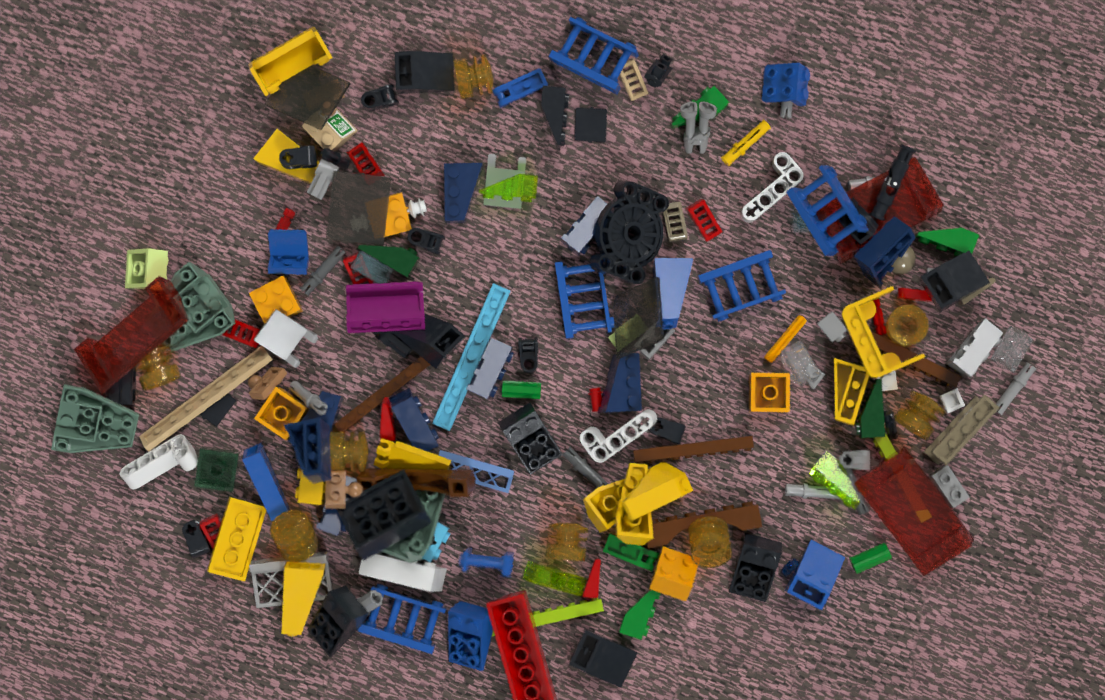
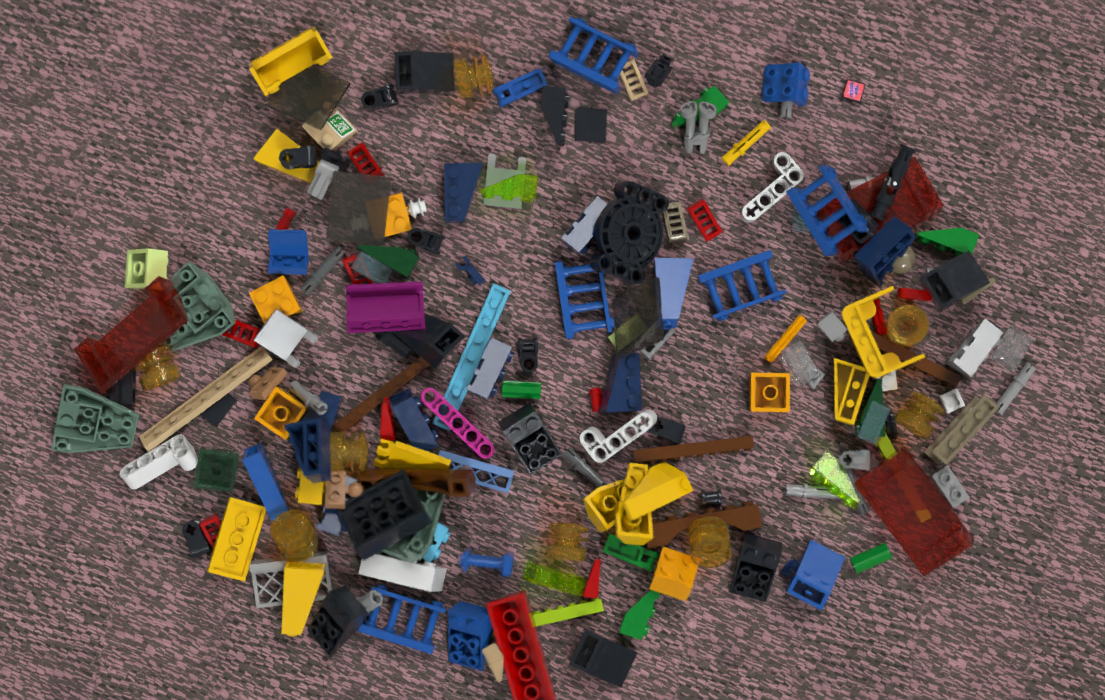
none -> dark pink beam [420,387,494,458]
none -> dark blue plate [455,256,486,286]
none -> tan slope [482,643,503,682]
none -> black bush [701,489,722,507]
none -> tile [842,79,865,103]
none -> clear light blue tile [857,401,890,444]

